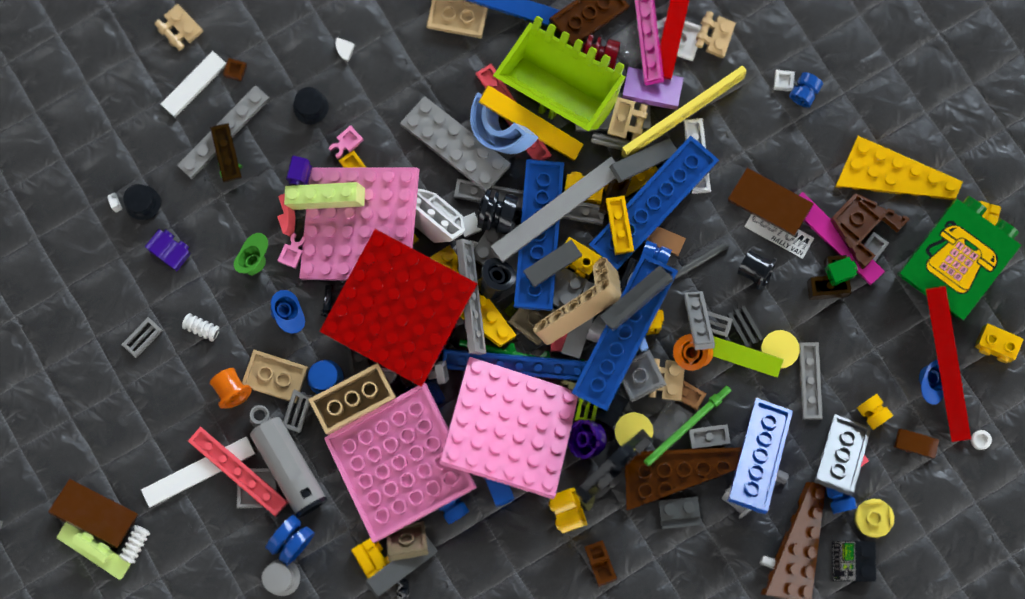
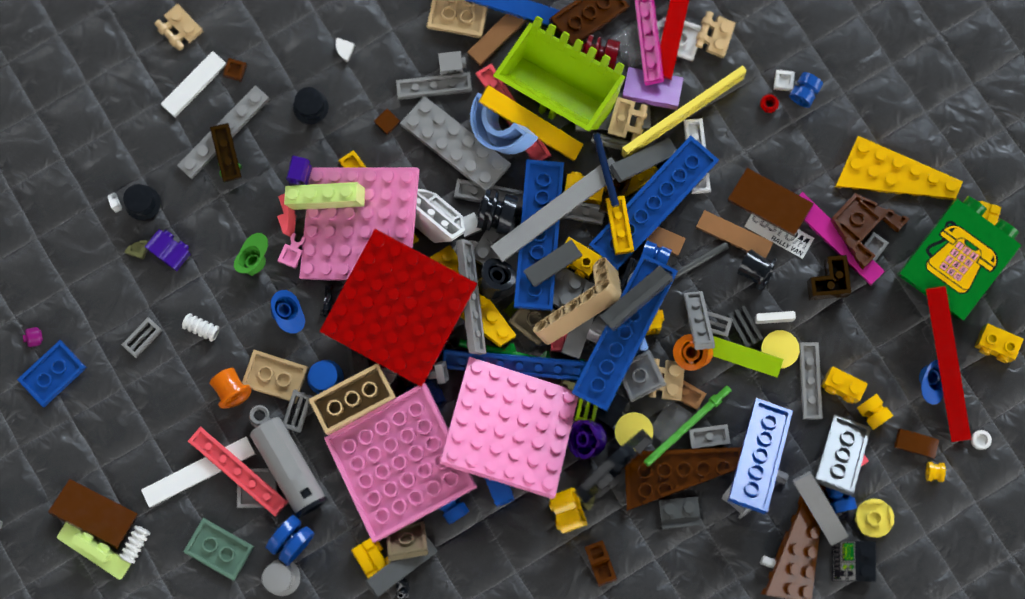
bright pink plate [329,125,364,159] -> none
green brick [825,256,858,286] -> none
none -> blue tile [17,340,87,407]
none -> magenta piece [22,327,43,347]
none -> olive tile [124,240,149,260]
none -> sand green tile [183,518,255,581]
none -> reddish brown tile [374,108,400,135]
none -> light grey tile [396,72,472,100]
none -> light grey brick [438,51,466,75]
none -> medium nougat tile [467,14,527,66]
none -> dark blue bar [593,133,619,208]
none -> medium nougat tile [696,210,773,258]
none -> white tile [754,311,796,324]
none -> red plate [760,94,779,113]
none -> light grey tile [793,471,849,546]
none -> yellow brick [821,366,868,404]
none -> yellow wheel [925,462,946,482]

